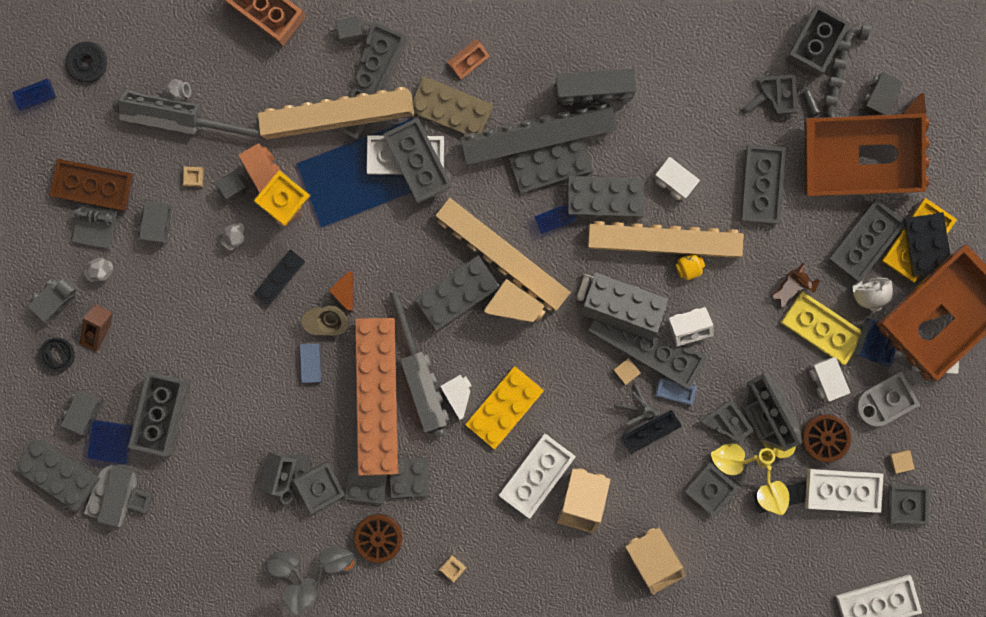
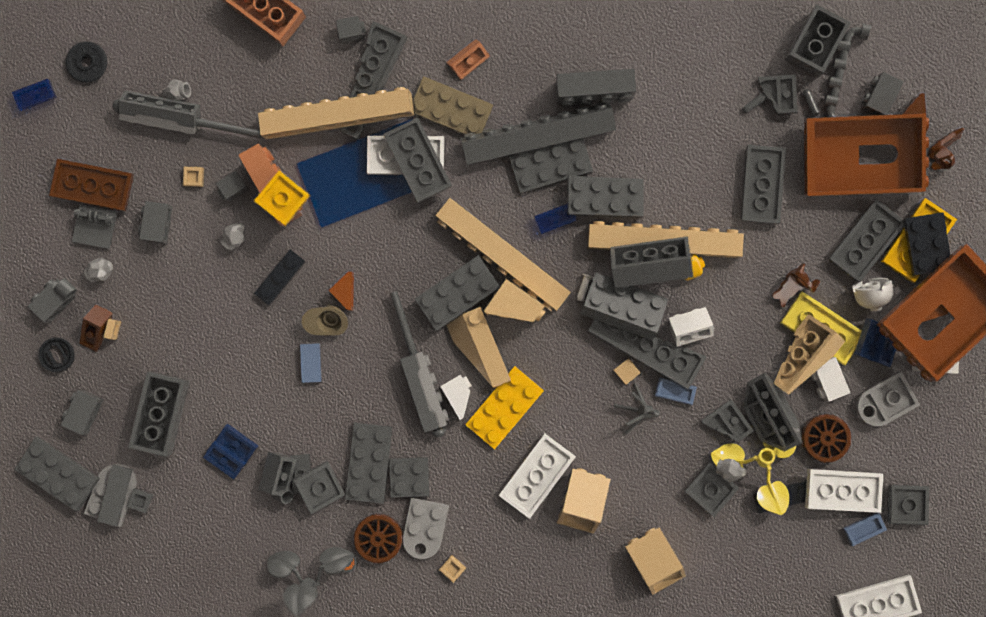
clear blue plate [87,420,133,464] -> none
nougat brick [356,318,398,475] -> none
black plate [621,410,682,454] -> none
white brick [653,157,700,201] -> none
tan tile [889,450,915,473] -> none
none -> tan tile [104,319,121,340]
none -> dark blue slope [203,424,258,479]
none -> light grey plate [403,497,449,559]
none -> tan wedge [447,307,511,388]
none -> dark grey brick [610,236,693,288]
none -> light grey rock [716,459,746,482]
none -> tan wedge [774,314,845,395]
none -> sand blue tile [843,512,887,546]
none -> reddish brown hair [928,128,965,170]

